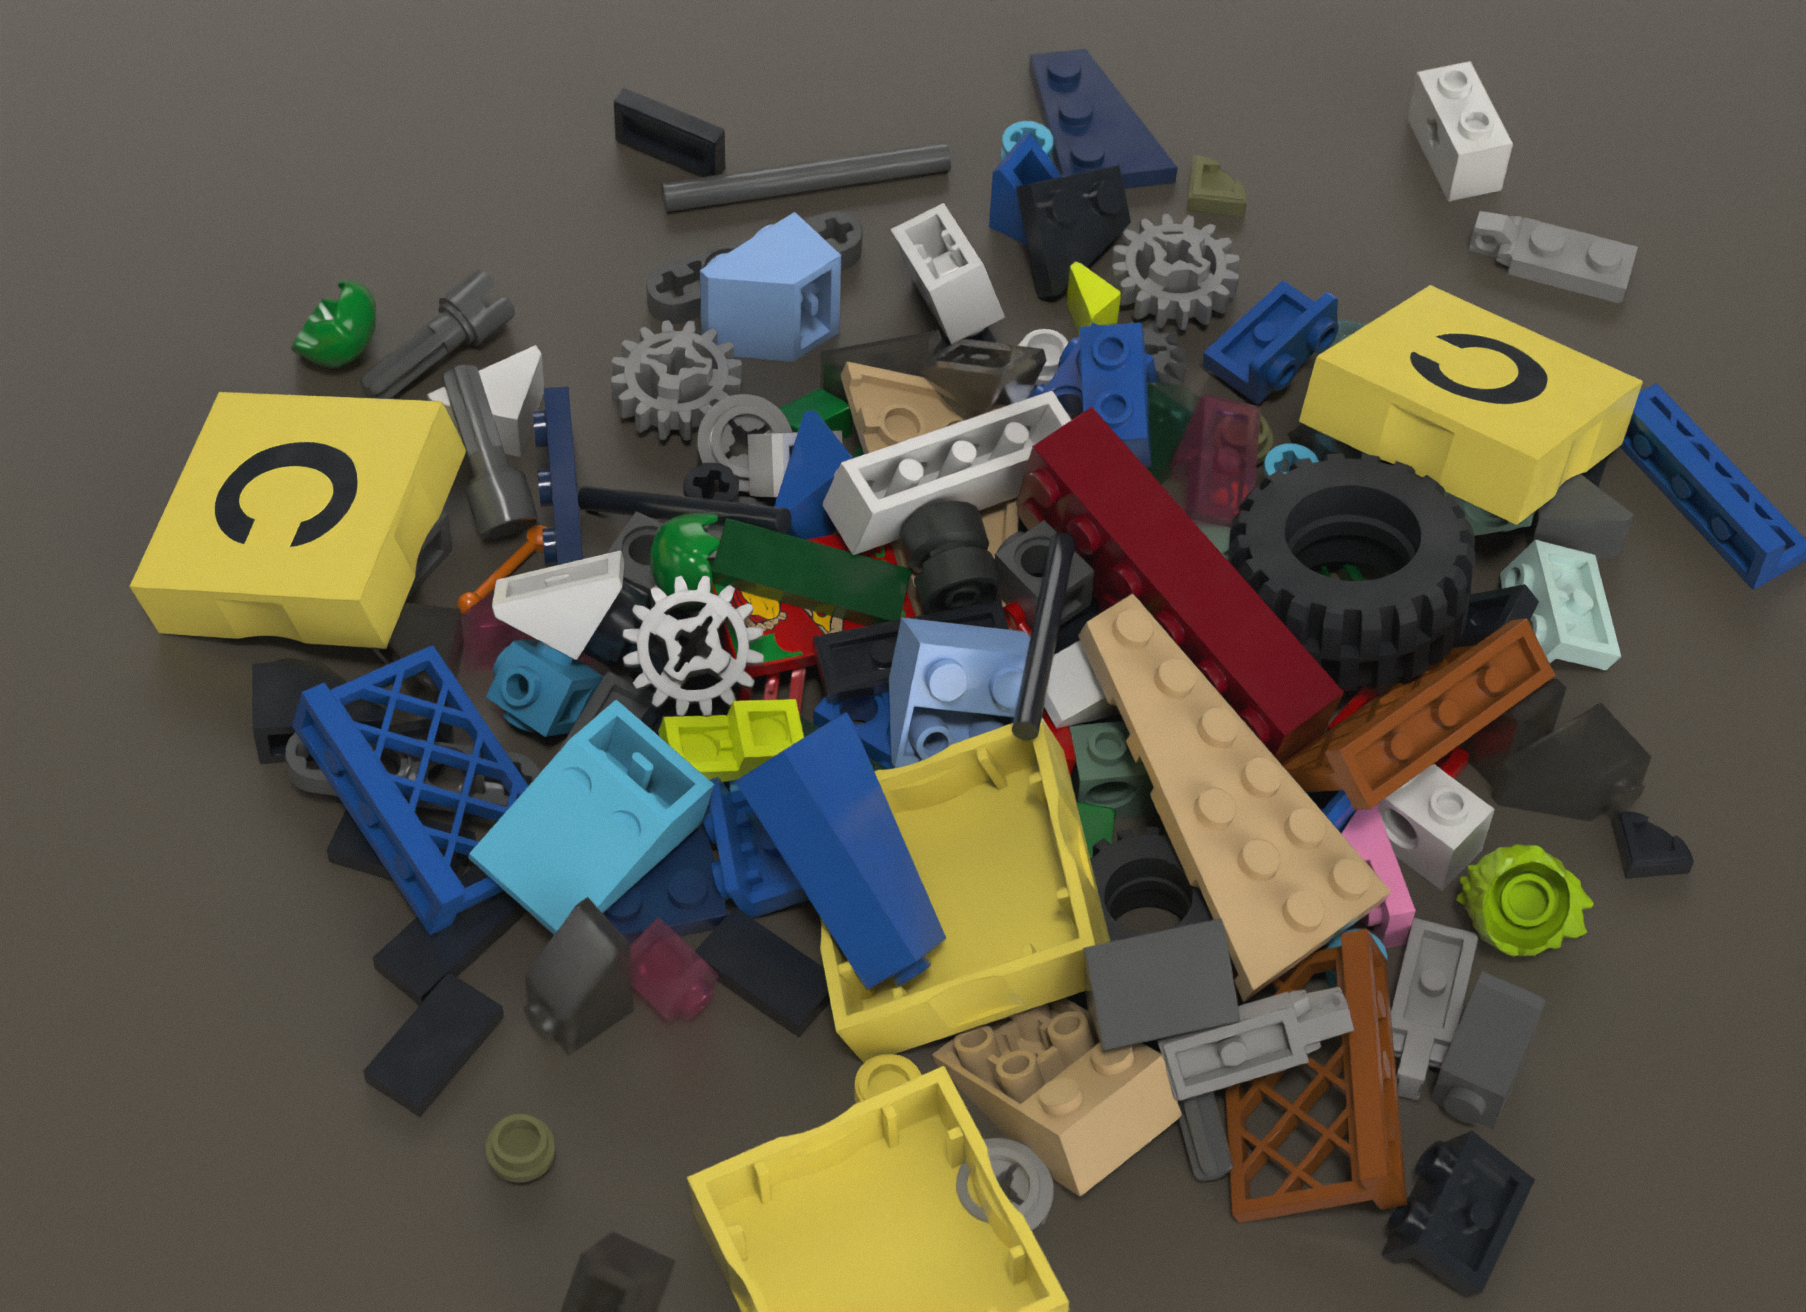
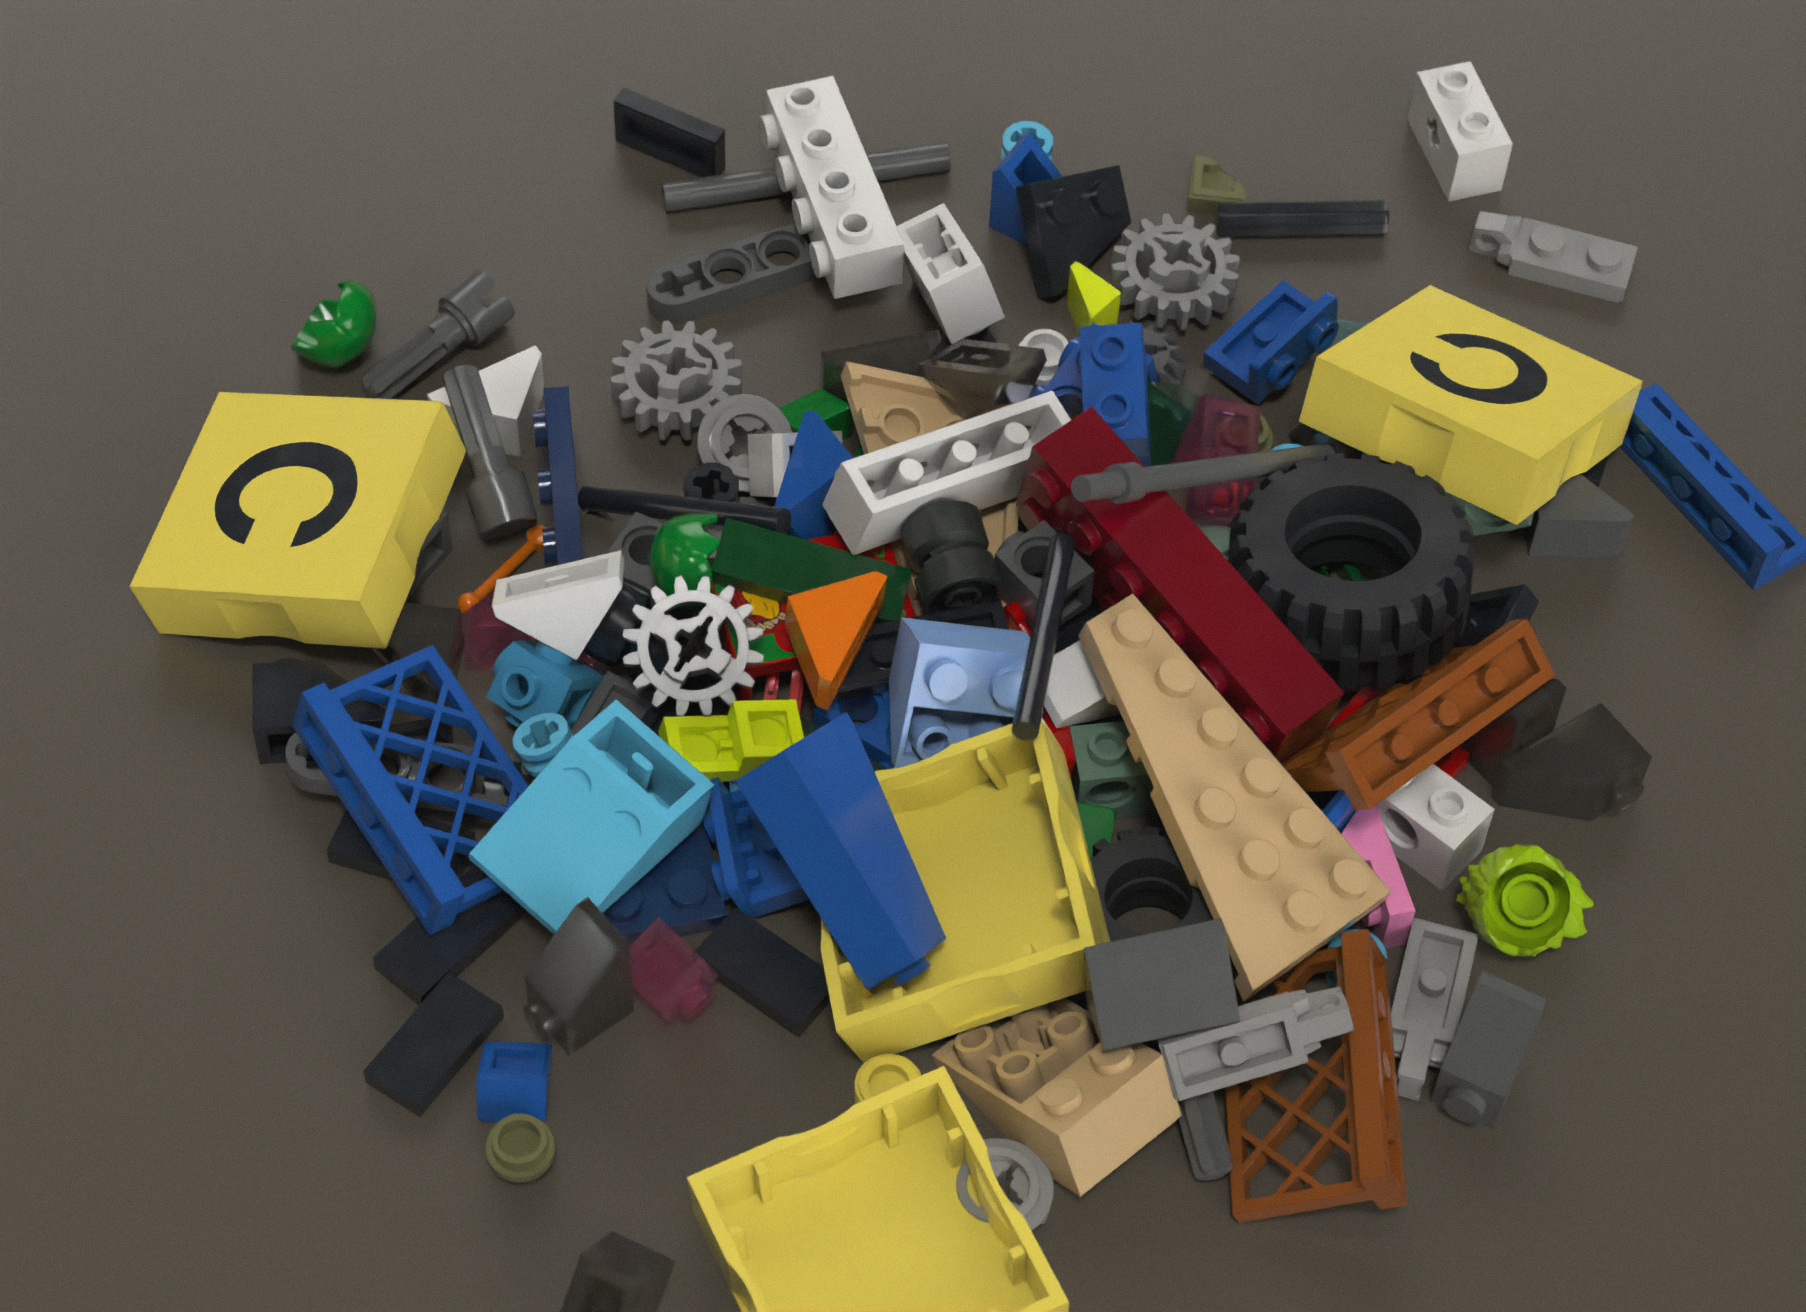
light blue slope [700,212,841,362] -> none
dark blue wing [1029,49,1178,189] -> none
black bracket [1382,1131,1535,1298] -> none
light aqua bracket [1500,540,1621,670] -> none
black tile [1611,811,1694,879] -> none
none -> blue slope [477,1042,552,1122]
none -> medium azure bush [512,713,573,777]
none -> white brick [758,76,904,299]
none -> orange slope [785,571,887,710]
none -> dark grey bar [1071,444,1336,504]
none -> black axle [1216,200,1390,237]

